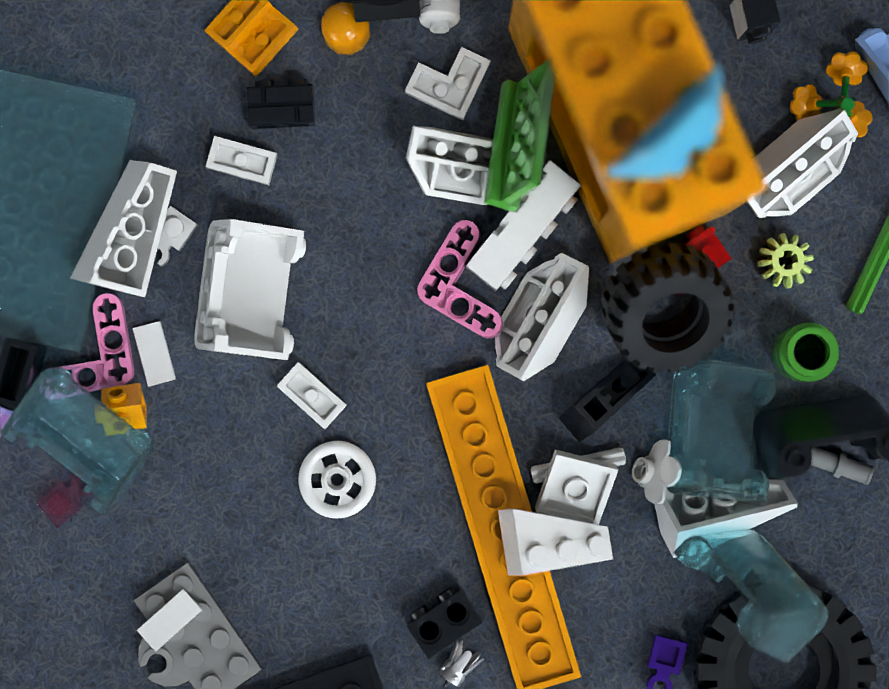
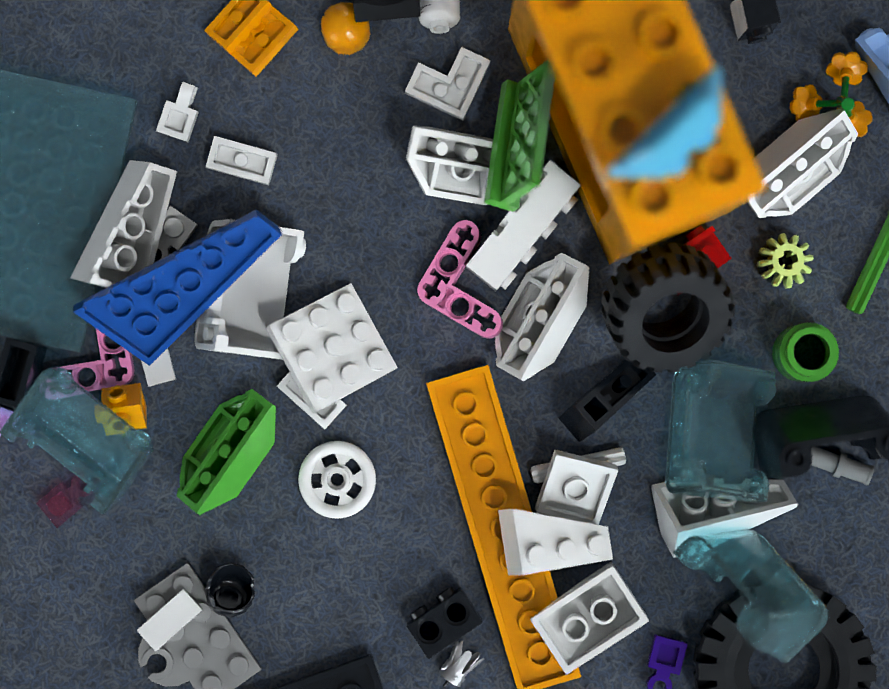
black brick [247,78,316,129] -> none
white plate [632,440,682,504] -> none
none -> blue wing [73,210,282,366]
none -> white plate [156,82,199,142]
none -> bright green wedge [177,389,276,515]
none -> black hair [205,563,255,617]
none -> white plate [266,283,398,414]
none -> white slope [530,561,649,675]

